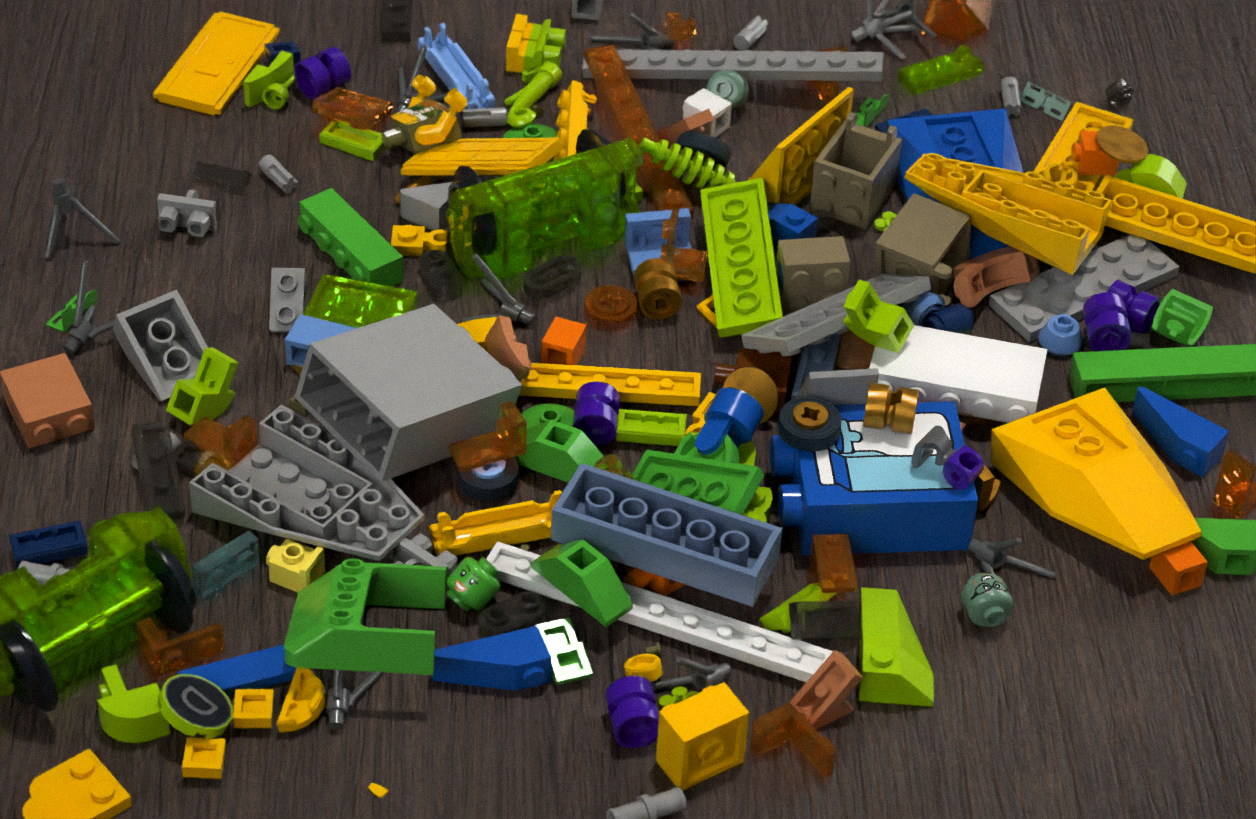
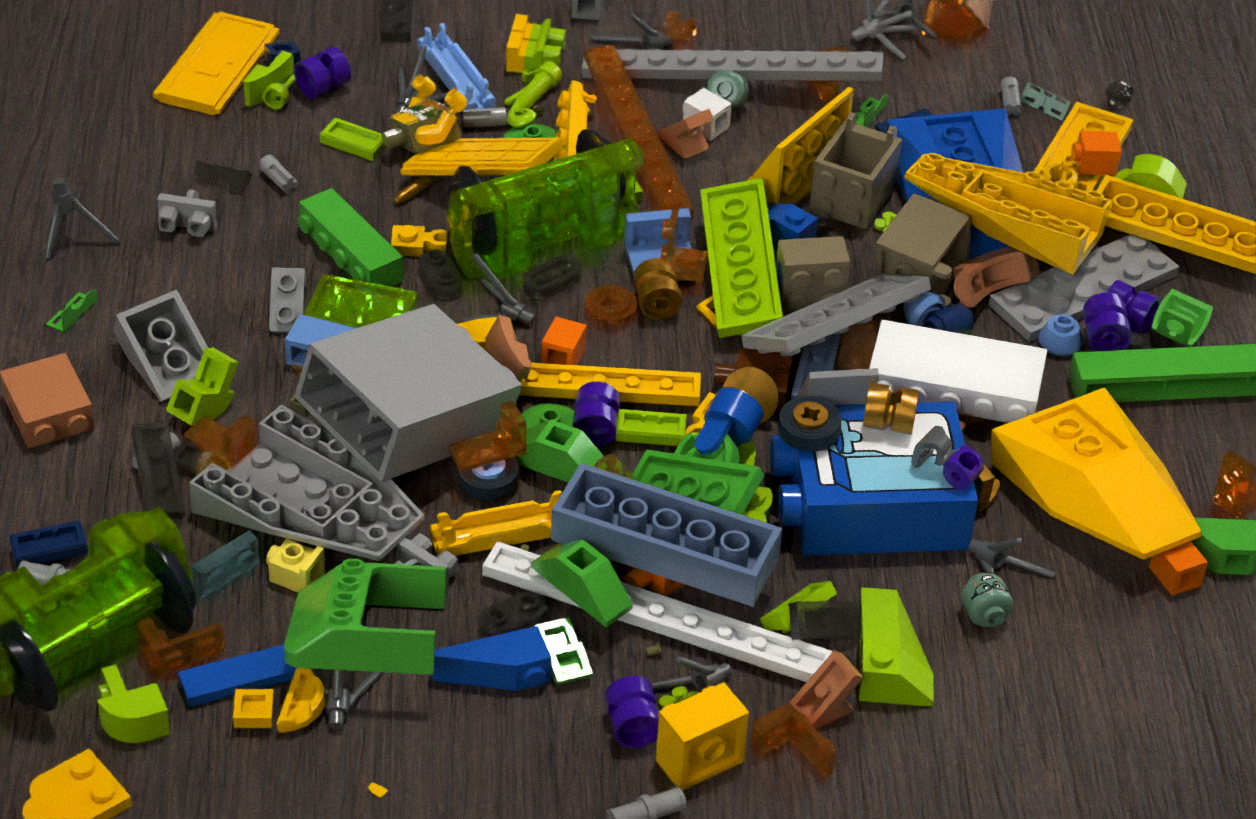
dark grey plant [63,261,115,355] -> none
tile [158,674,233,738] -> none
yellow plate [182,737,226,779] -> none
clear orange plate [311,87,393,130] -> none
light grey slope [400,182,453,230] -> none
bright green head [446,557,500,612] -> none
yellow tile [624,654,663,682] -> none
lime piece [639,137,737,189] -> none
black wheel [676,132,731,170] -> none
light grey piece [733,16,768,51] -> none
clear orange bracket [809,534,858,593] -> none
lime brick [843,279,914,353] -> none
clear neon green plate [897,45,984,94] -> none
pearl gold piece [1096,125,1148,163] -> none
blue slope [1132,386,1229,477] -> none

